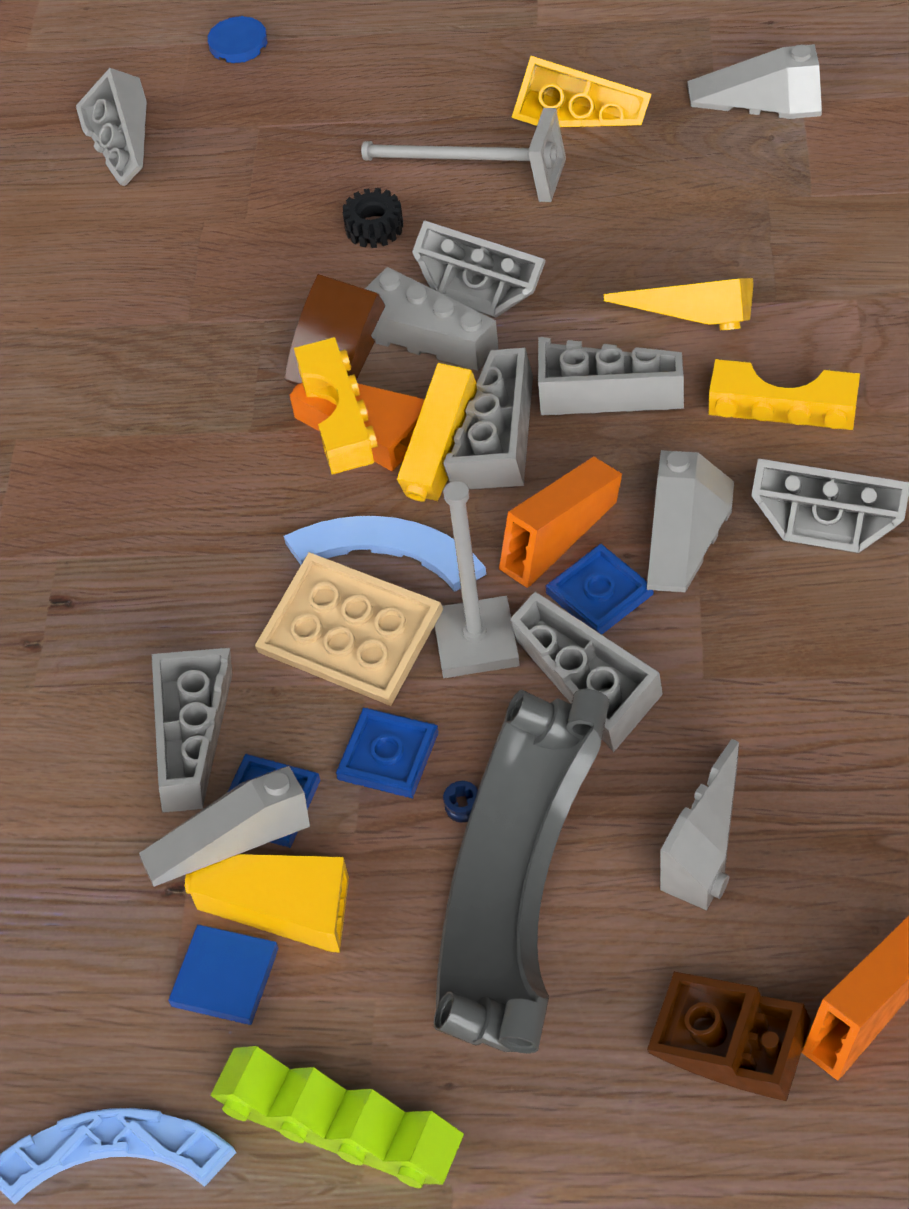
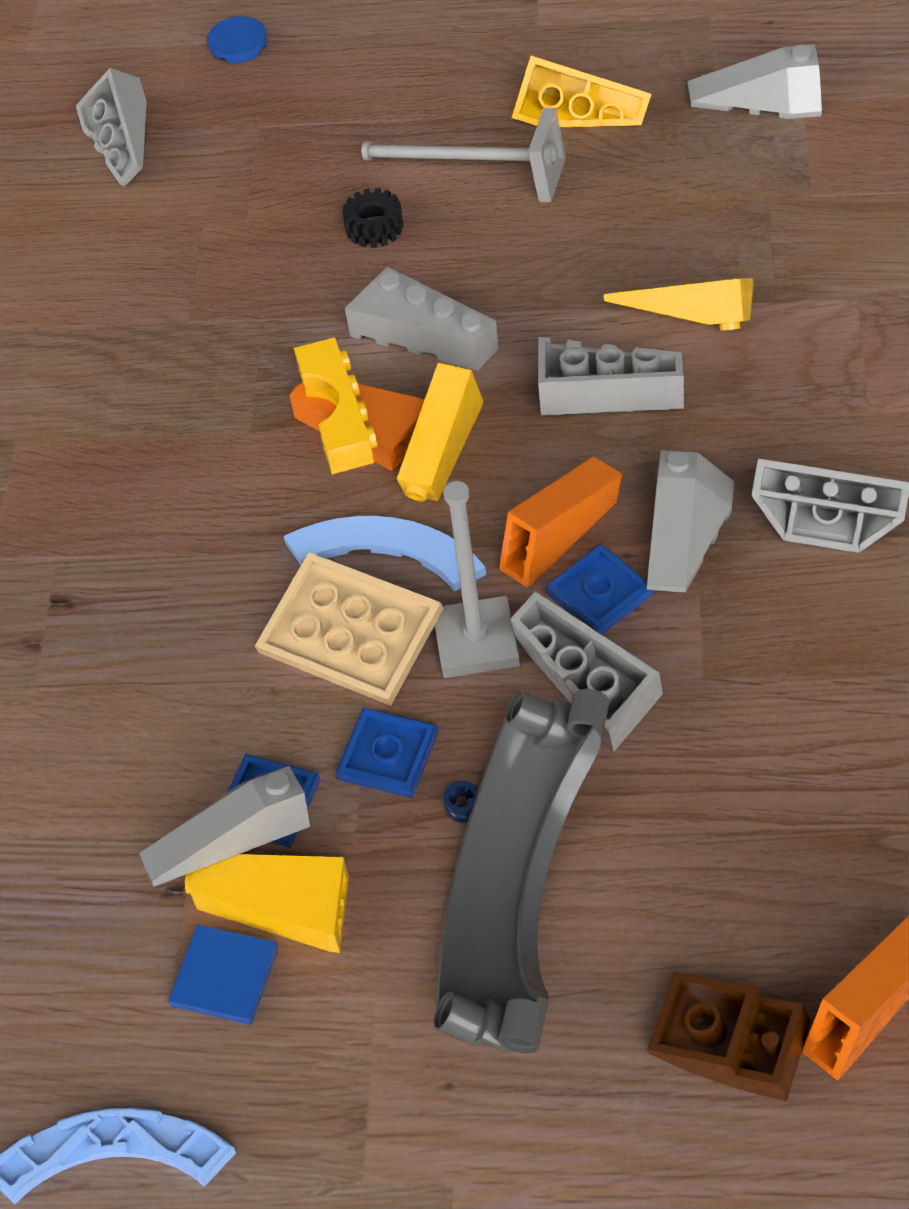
light grey wedge [152,648,232,813] -> none
lime brick [210,1046,464,1188] -> none
reddish brown slope [284,274,385,385] -> none
light grey wedge [412,220,546,318] -> none
light grey wedge [443,347,533,489] -> none
light grey wedge [660,739,739,911] -> none
yellow arch [709,359,860,430] -> none

